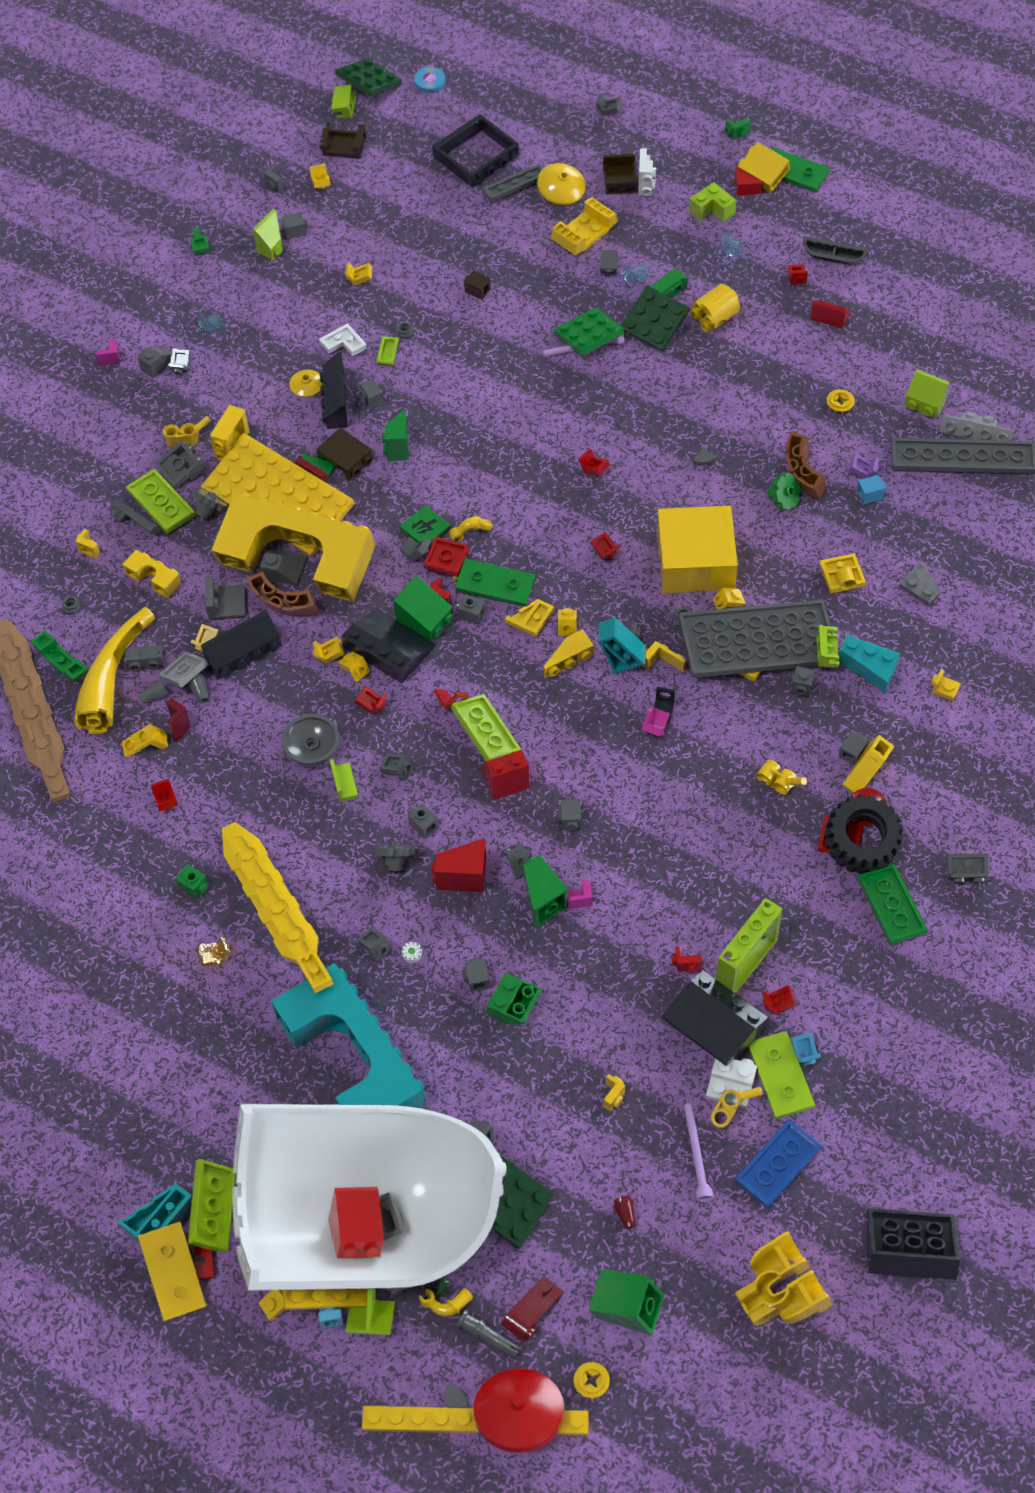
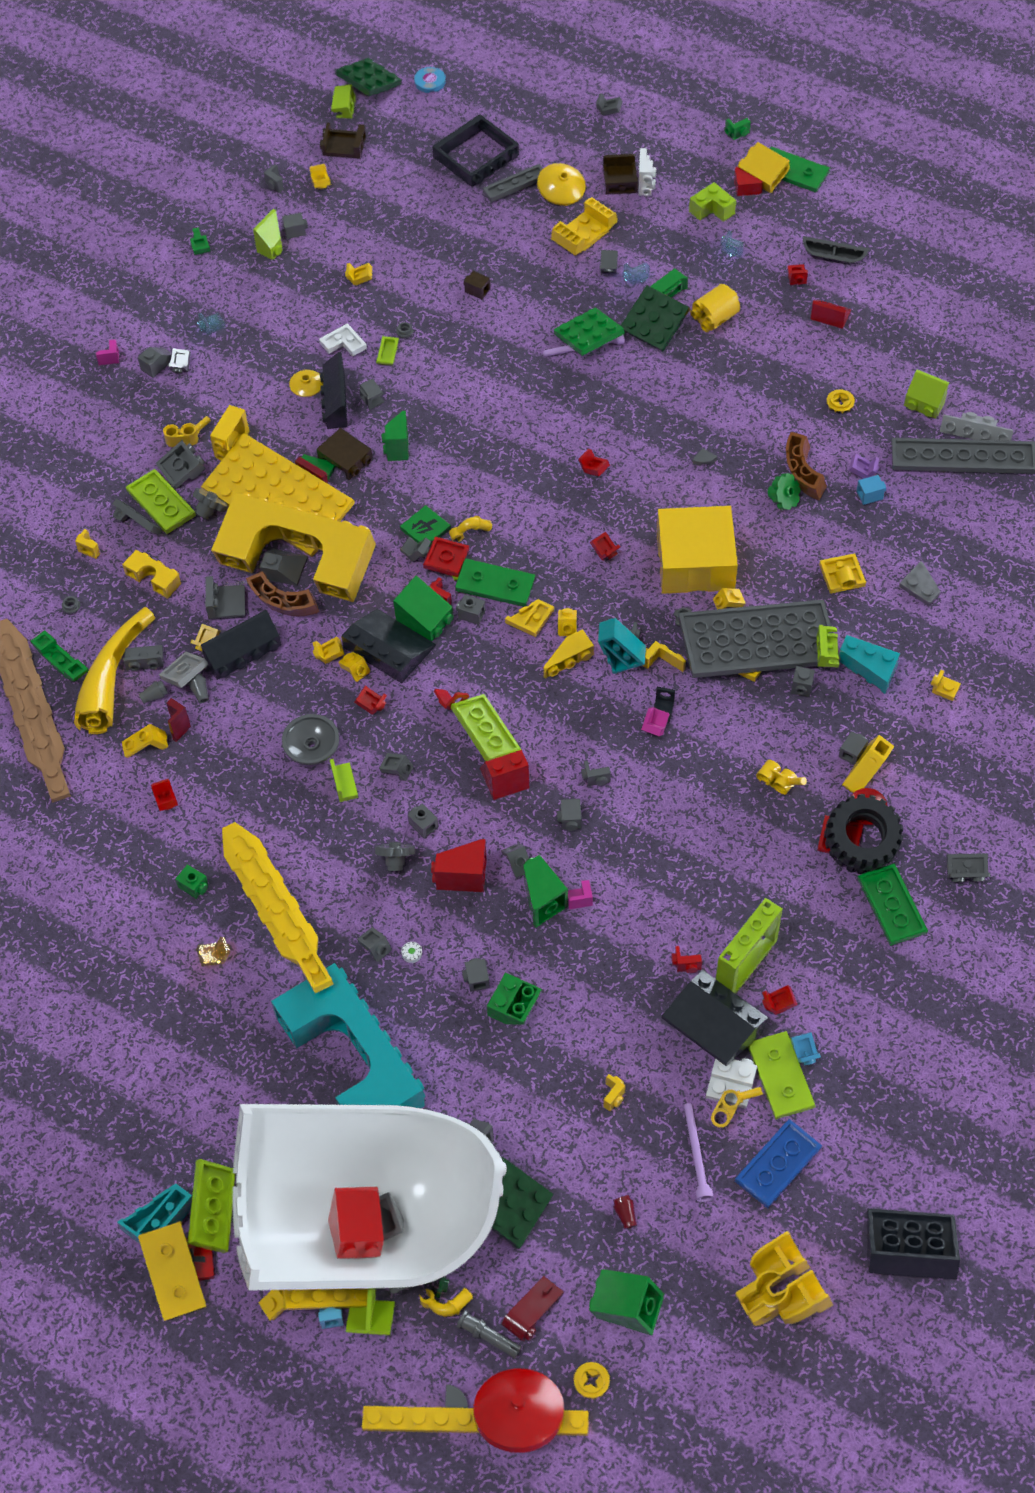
none -> dark grey bracket [581,761,611,786]

